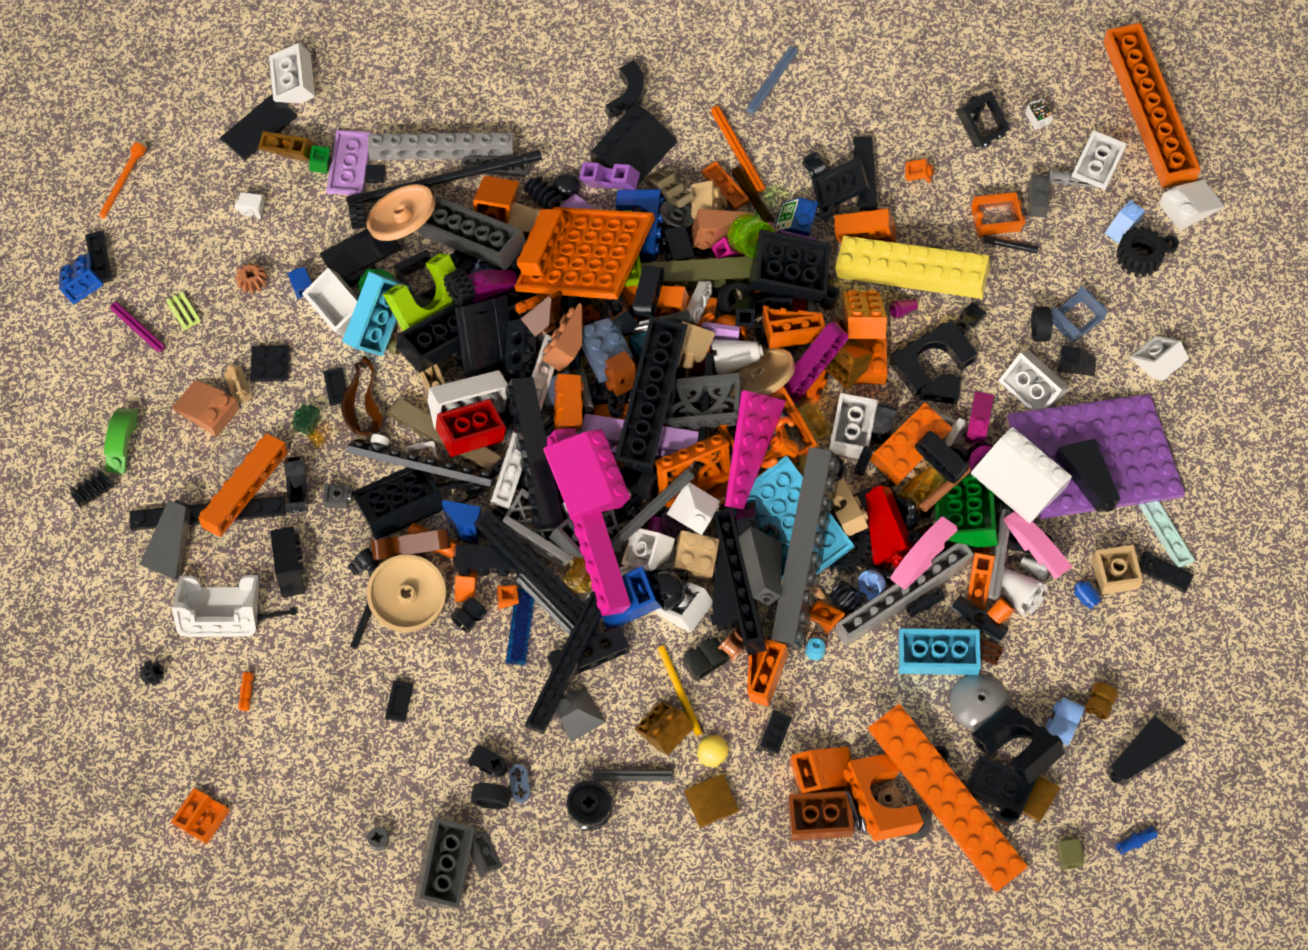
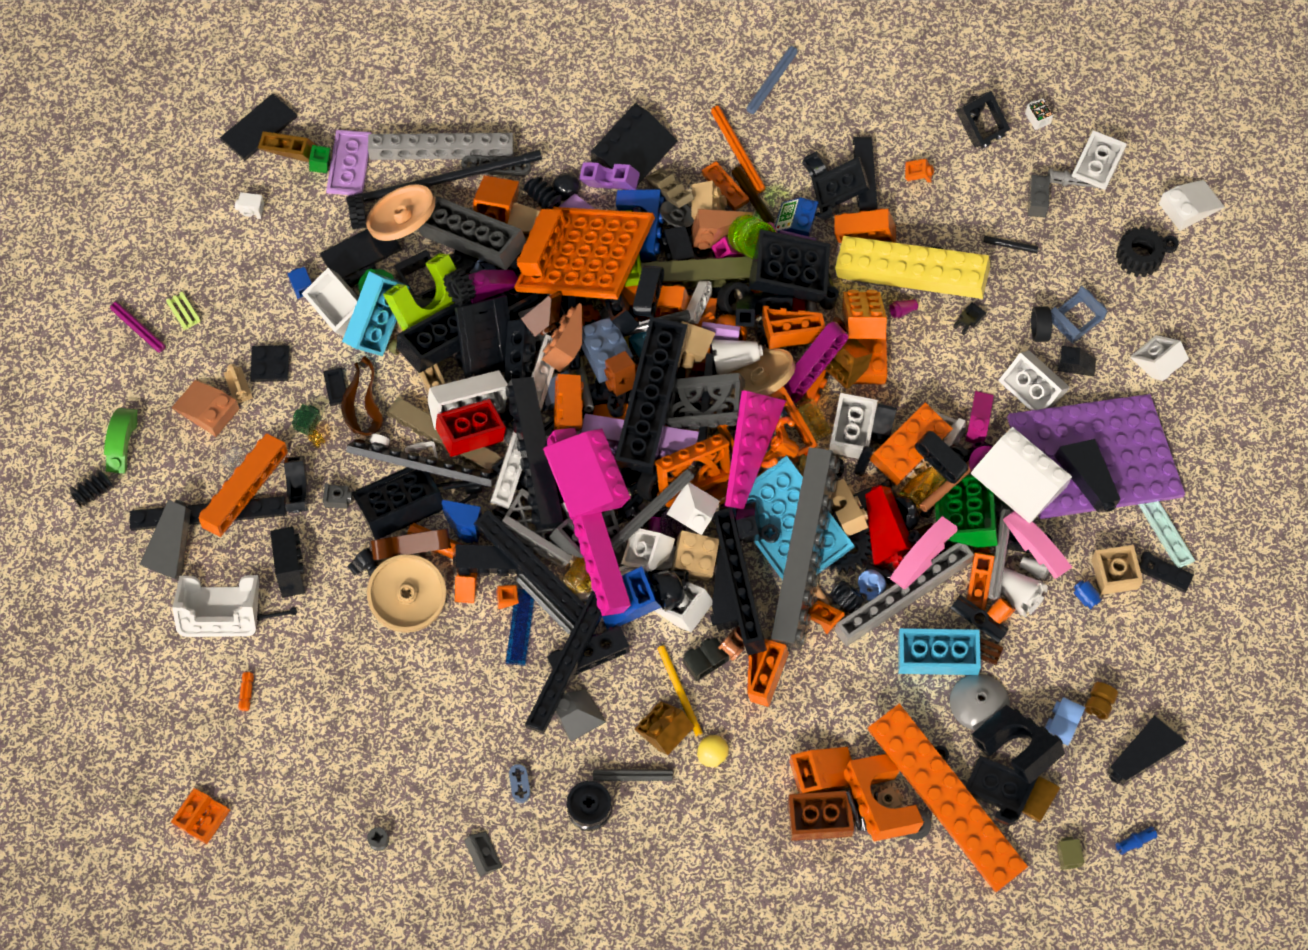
blue bracket [59,252,103,305] -> none
black plate [85,231,113,283] -> none
orange piece [99,142,147,218] -> none
black gear [139,660,164,686] -> none
nougat gear [235,262,268,294] -> none
white slope [269,43,315,103] -> none
black bar [350,601,372,649] -> none
black tile [366,165,385,183] -> none
black tile [385,680,413,723] -> none
dark grey slope [413,818,475,909] -> none
black wheel [450,596,487,633] -> none
black piece [467,745,507,778] -> none
black tyre [471,783,511,810] -> none
orange axle [515,294,548,314] -> none
black arch [605,60,644,119] -> none
pearl gold slope [684,774,740,828] -> none
dark grey slope [739,526,782,606] -> none
black hinge [755,710,792,756] -> none
medium azure hat [805,637,826,660] -> none
black arch [889,320,978,397] -> none
black pin [905,589,945,617] -> none
black slope [919,374,961,405] -> none
orange window [970,192,1025,237] -> none
orange brick [1103,23,1201,189] -> none
light blue slope [1105,200,1145,244] -> none

